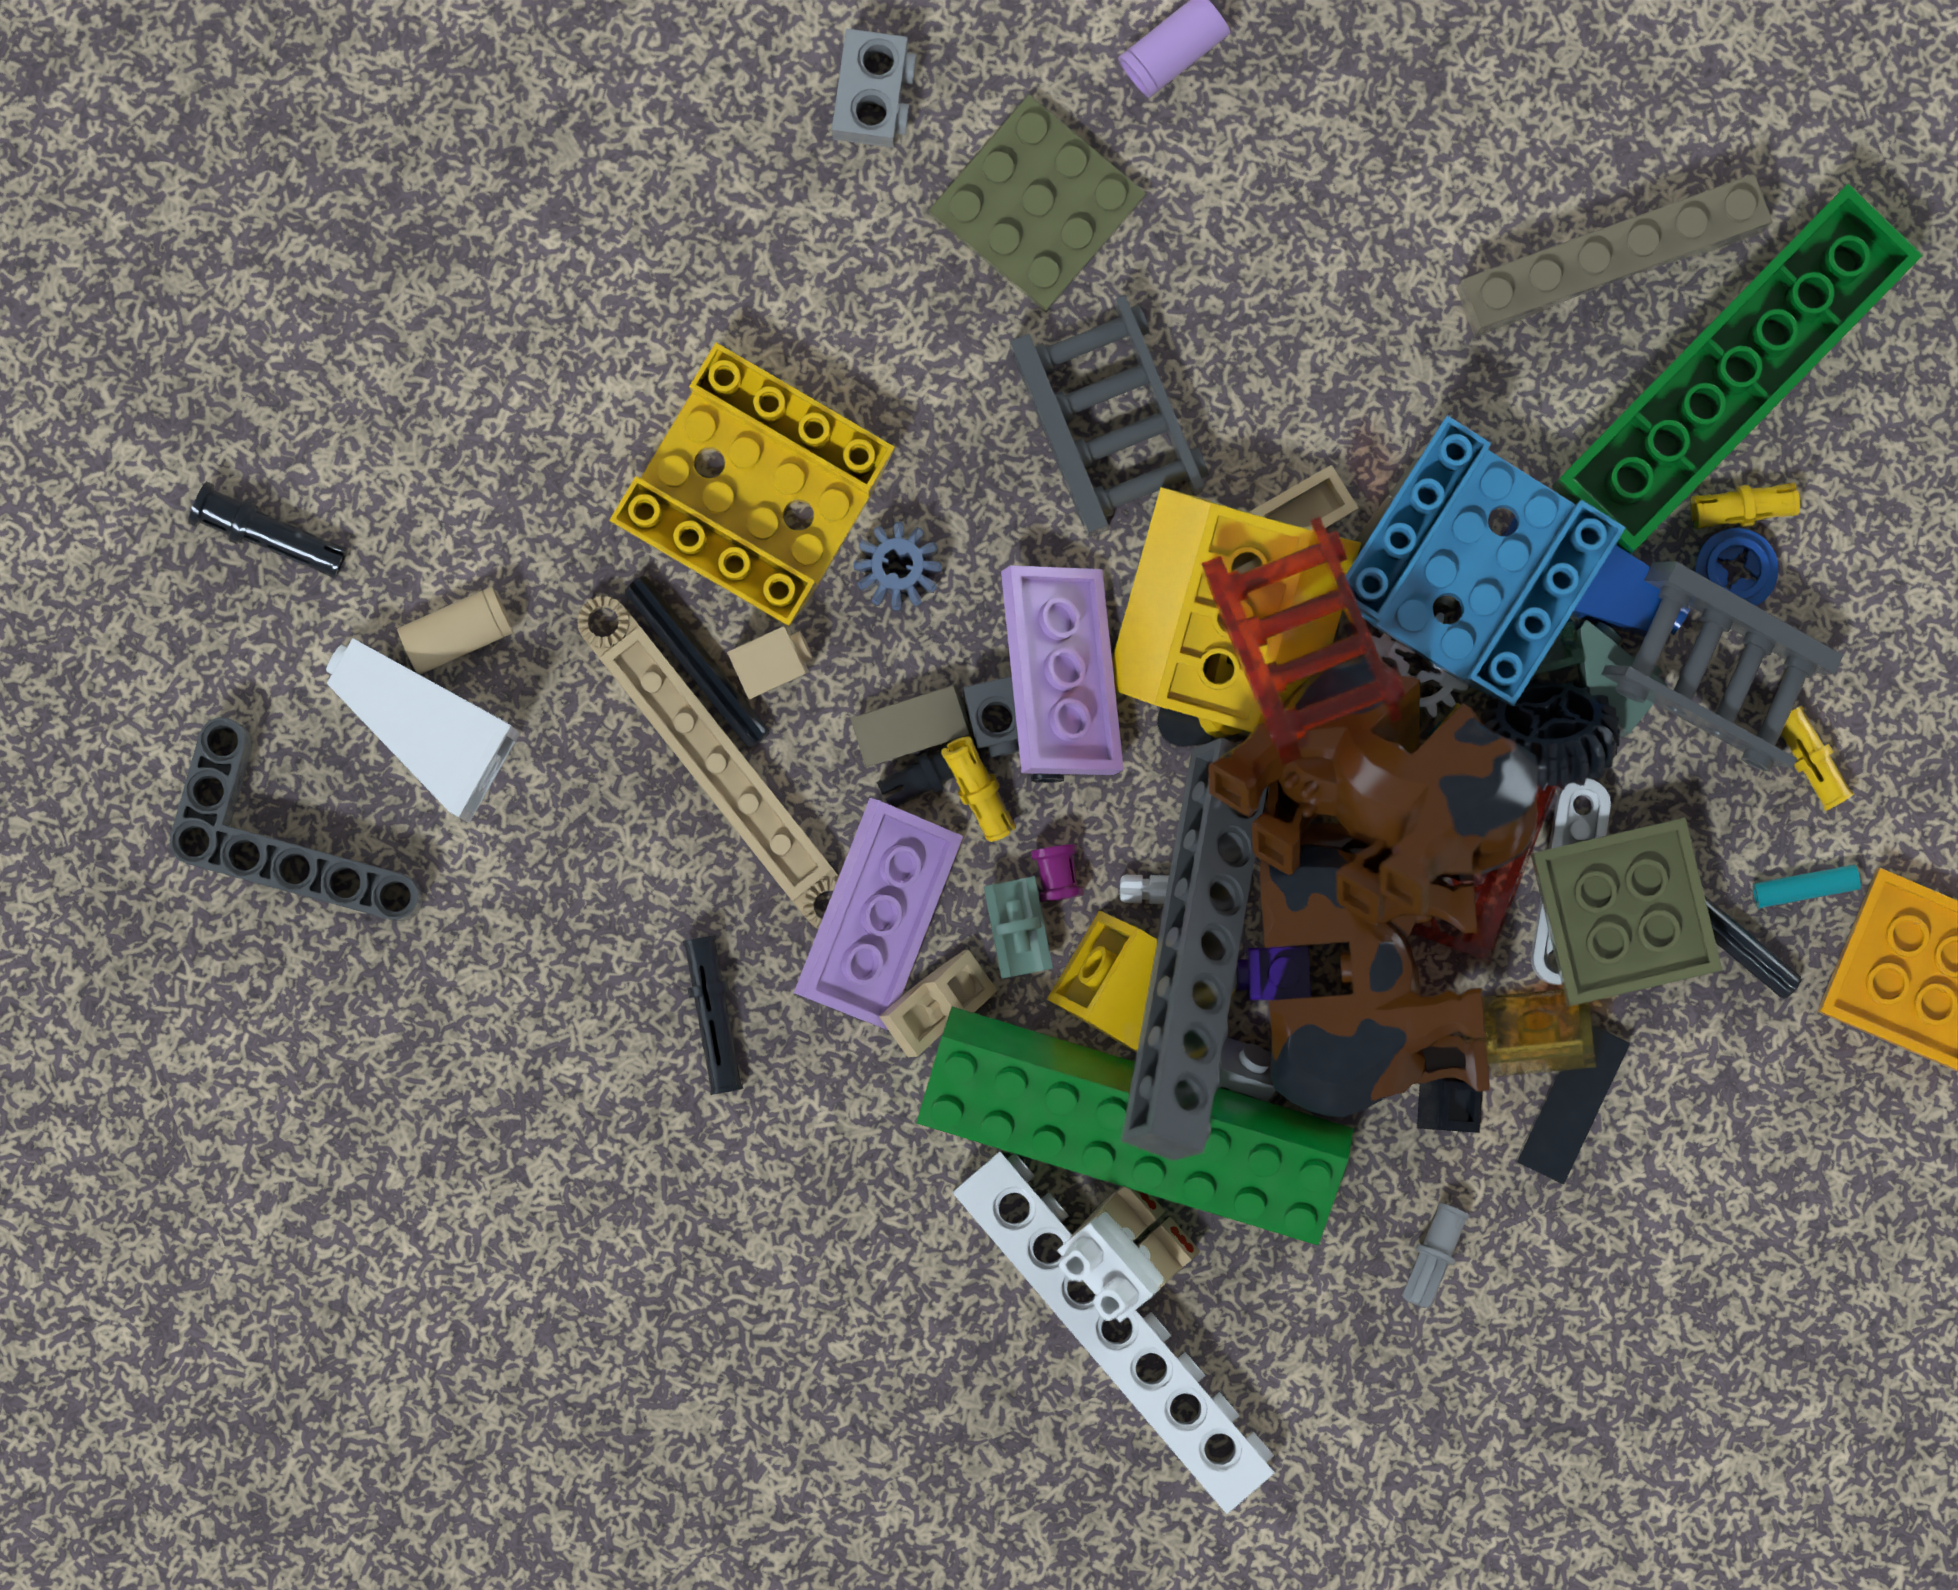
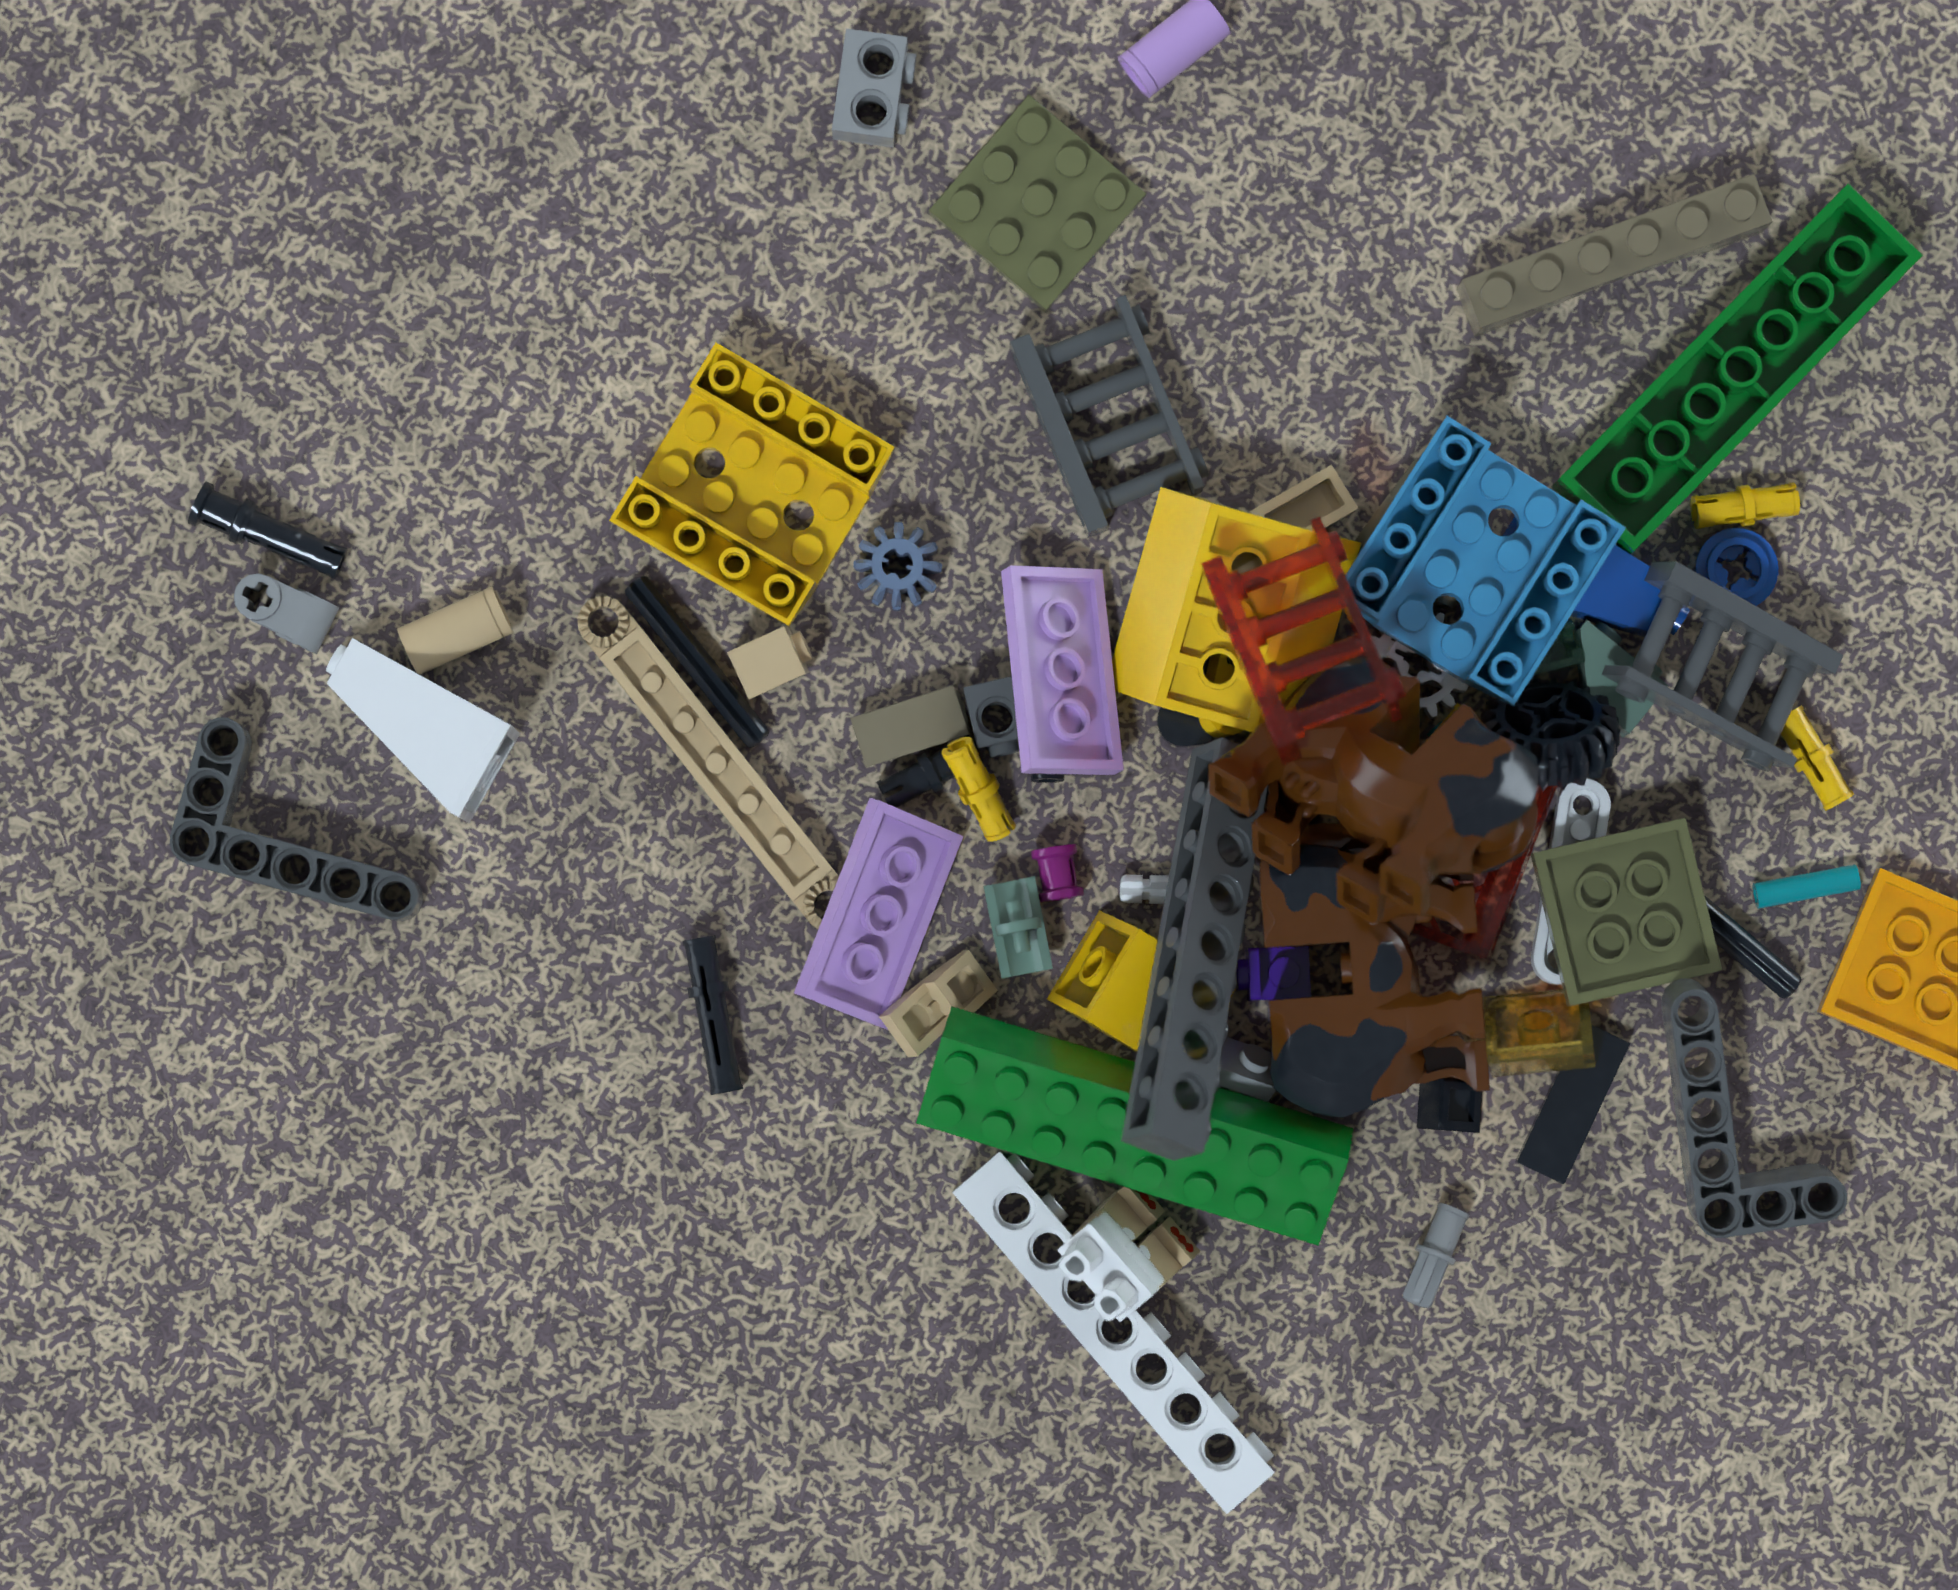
none -> light grey piece [234,573,339,654]
none -> dark grey beam [1661,978,1848,1238]

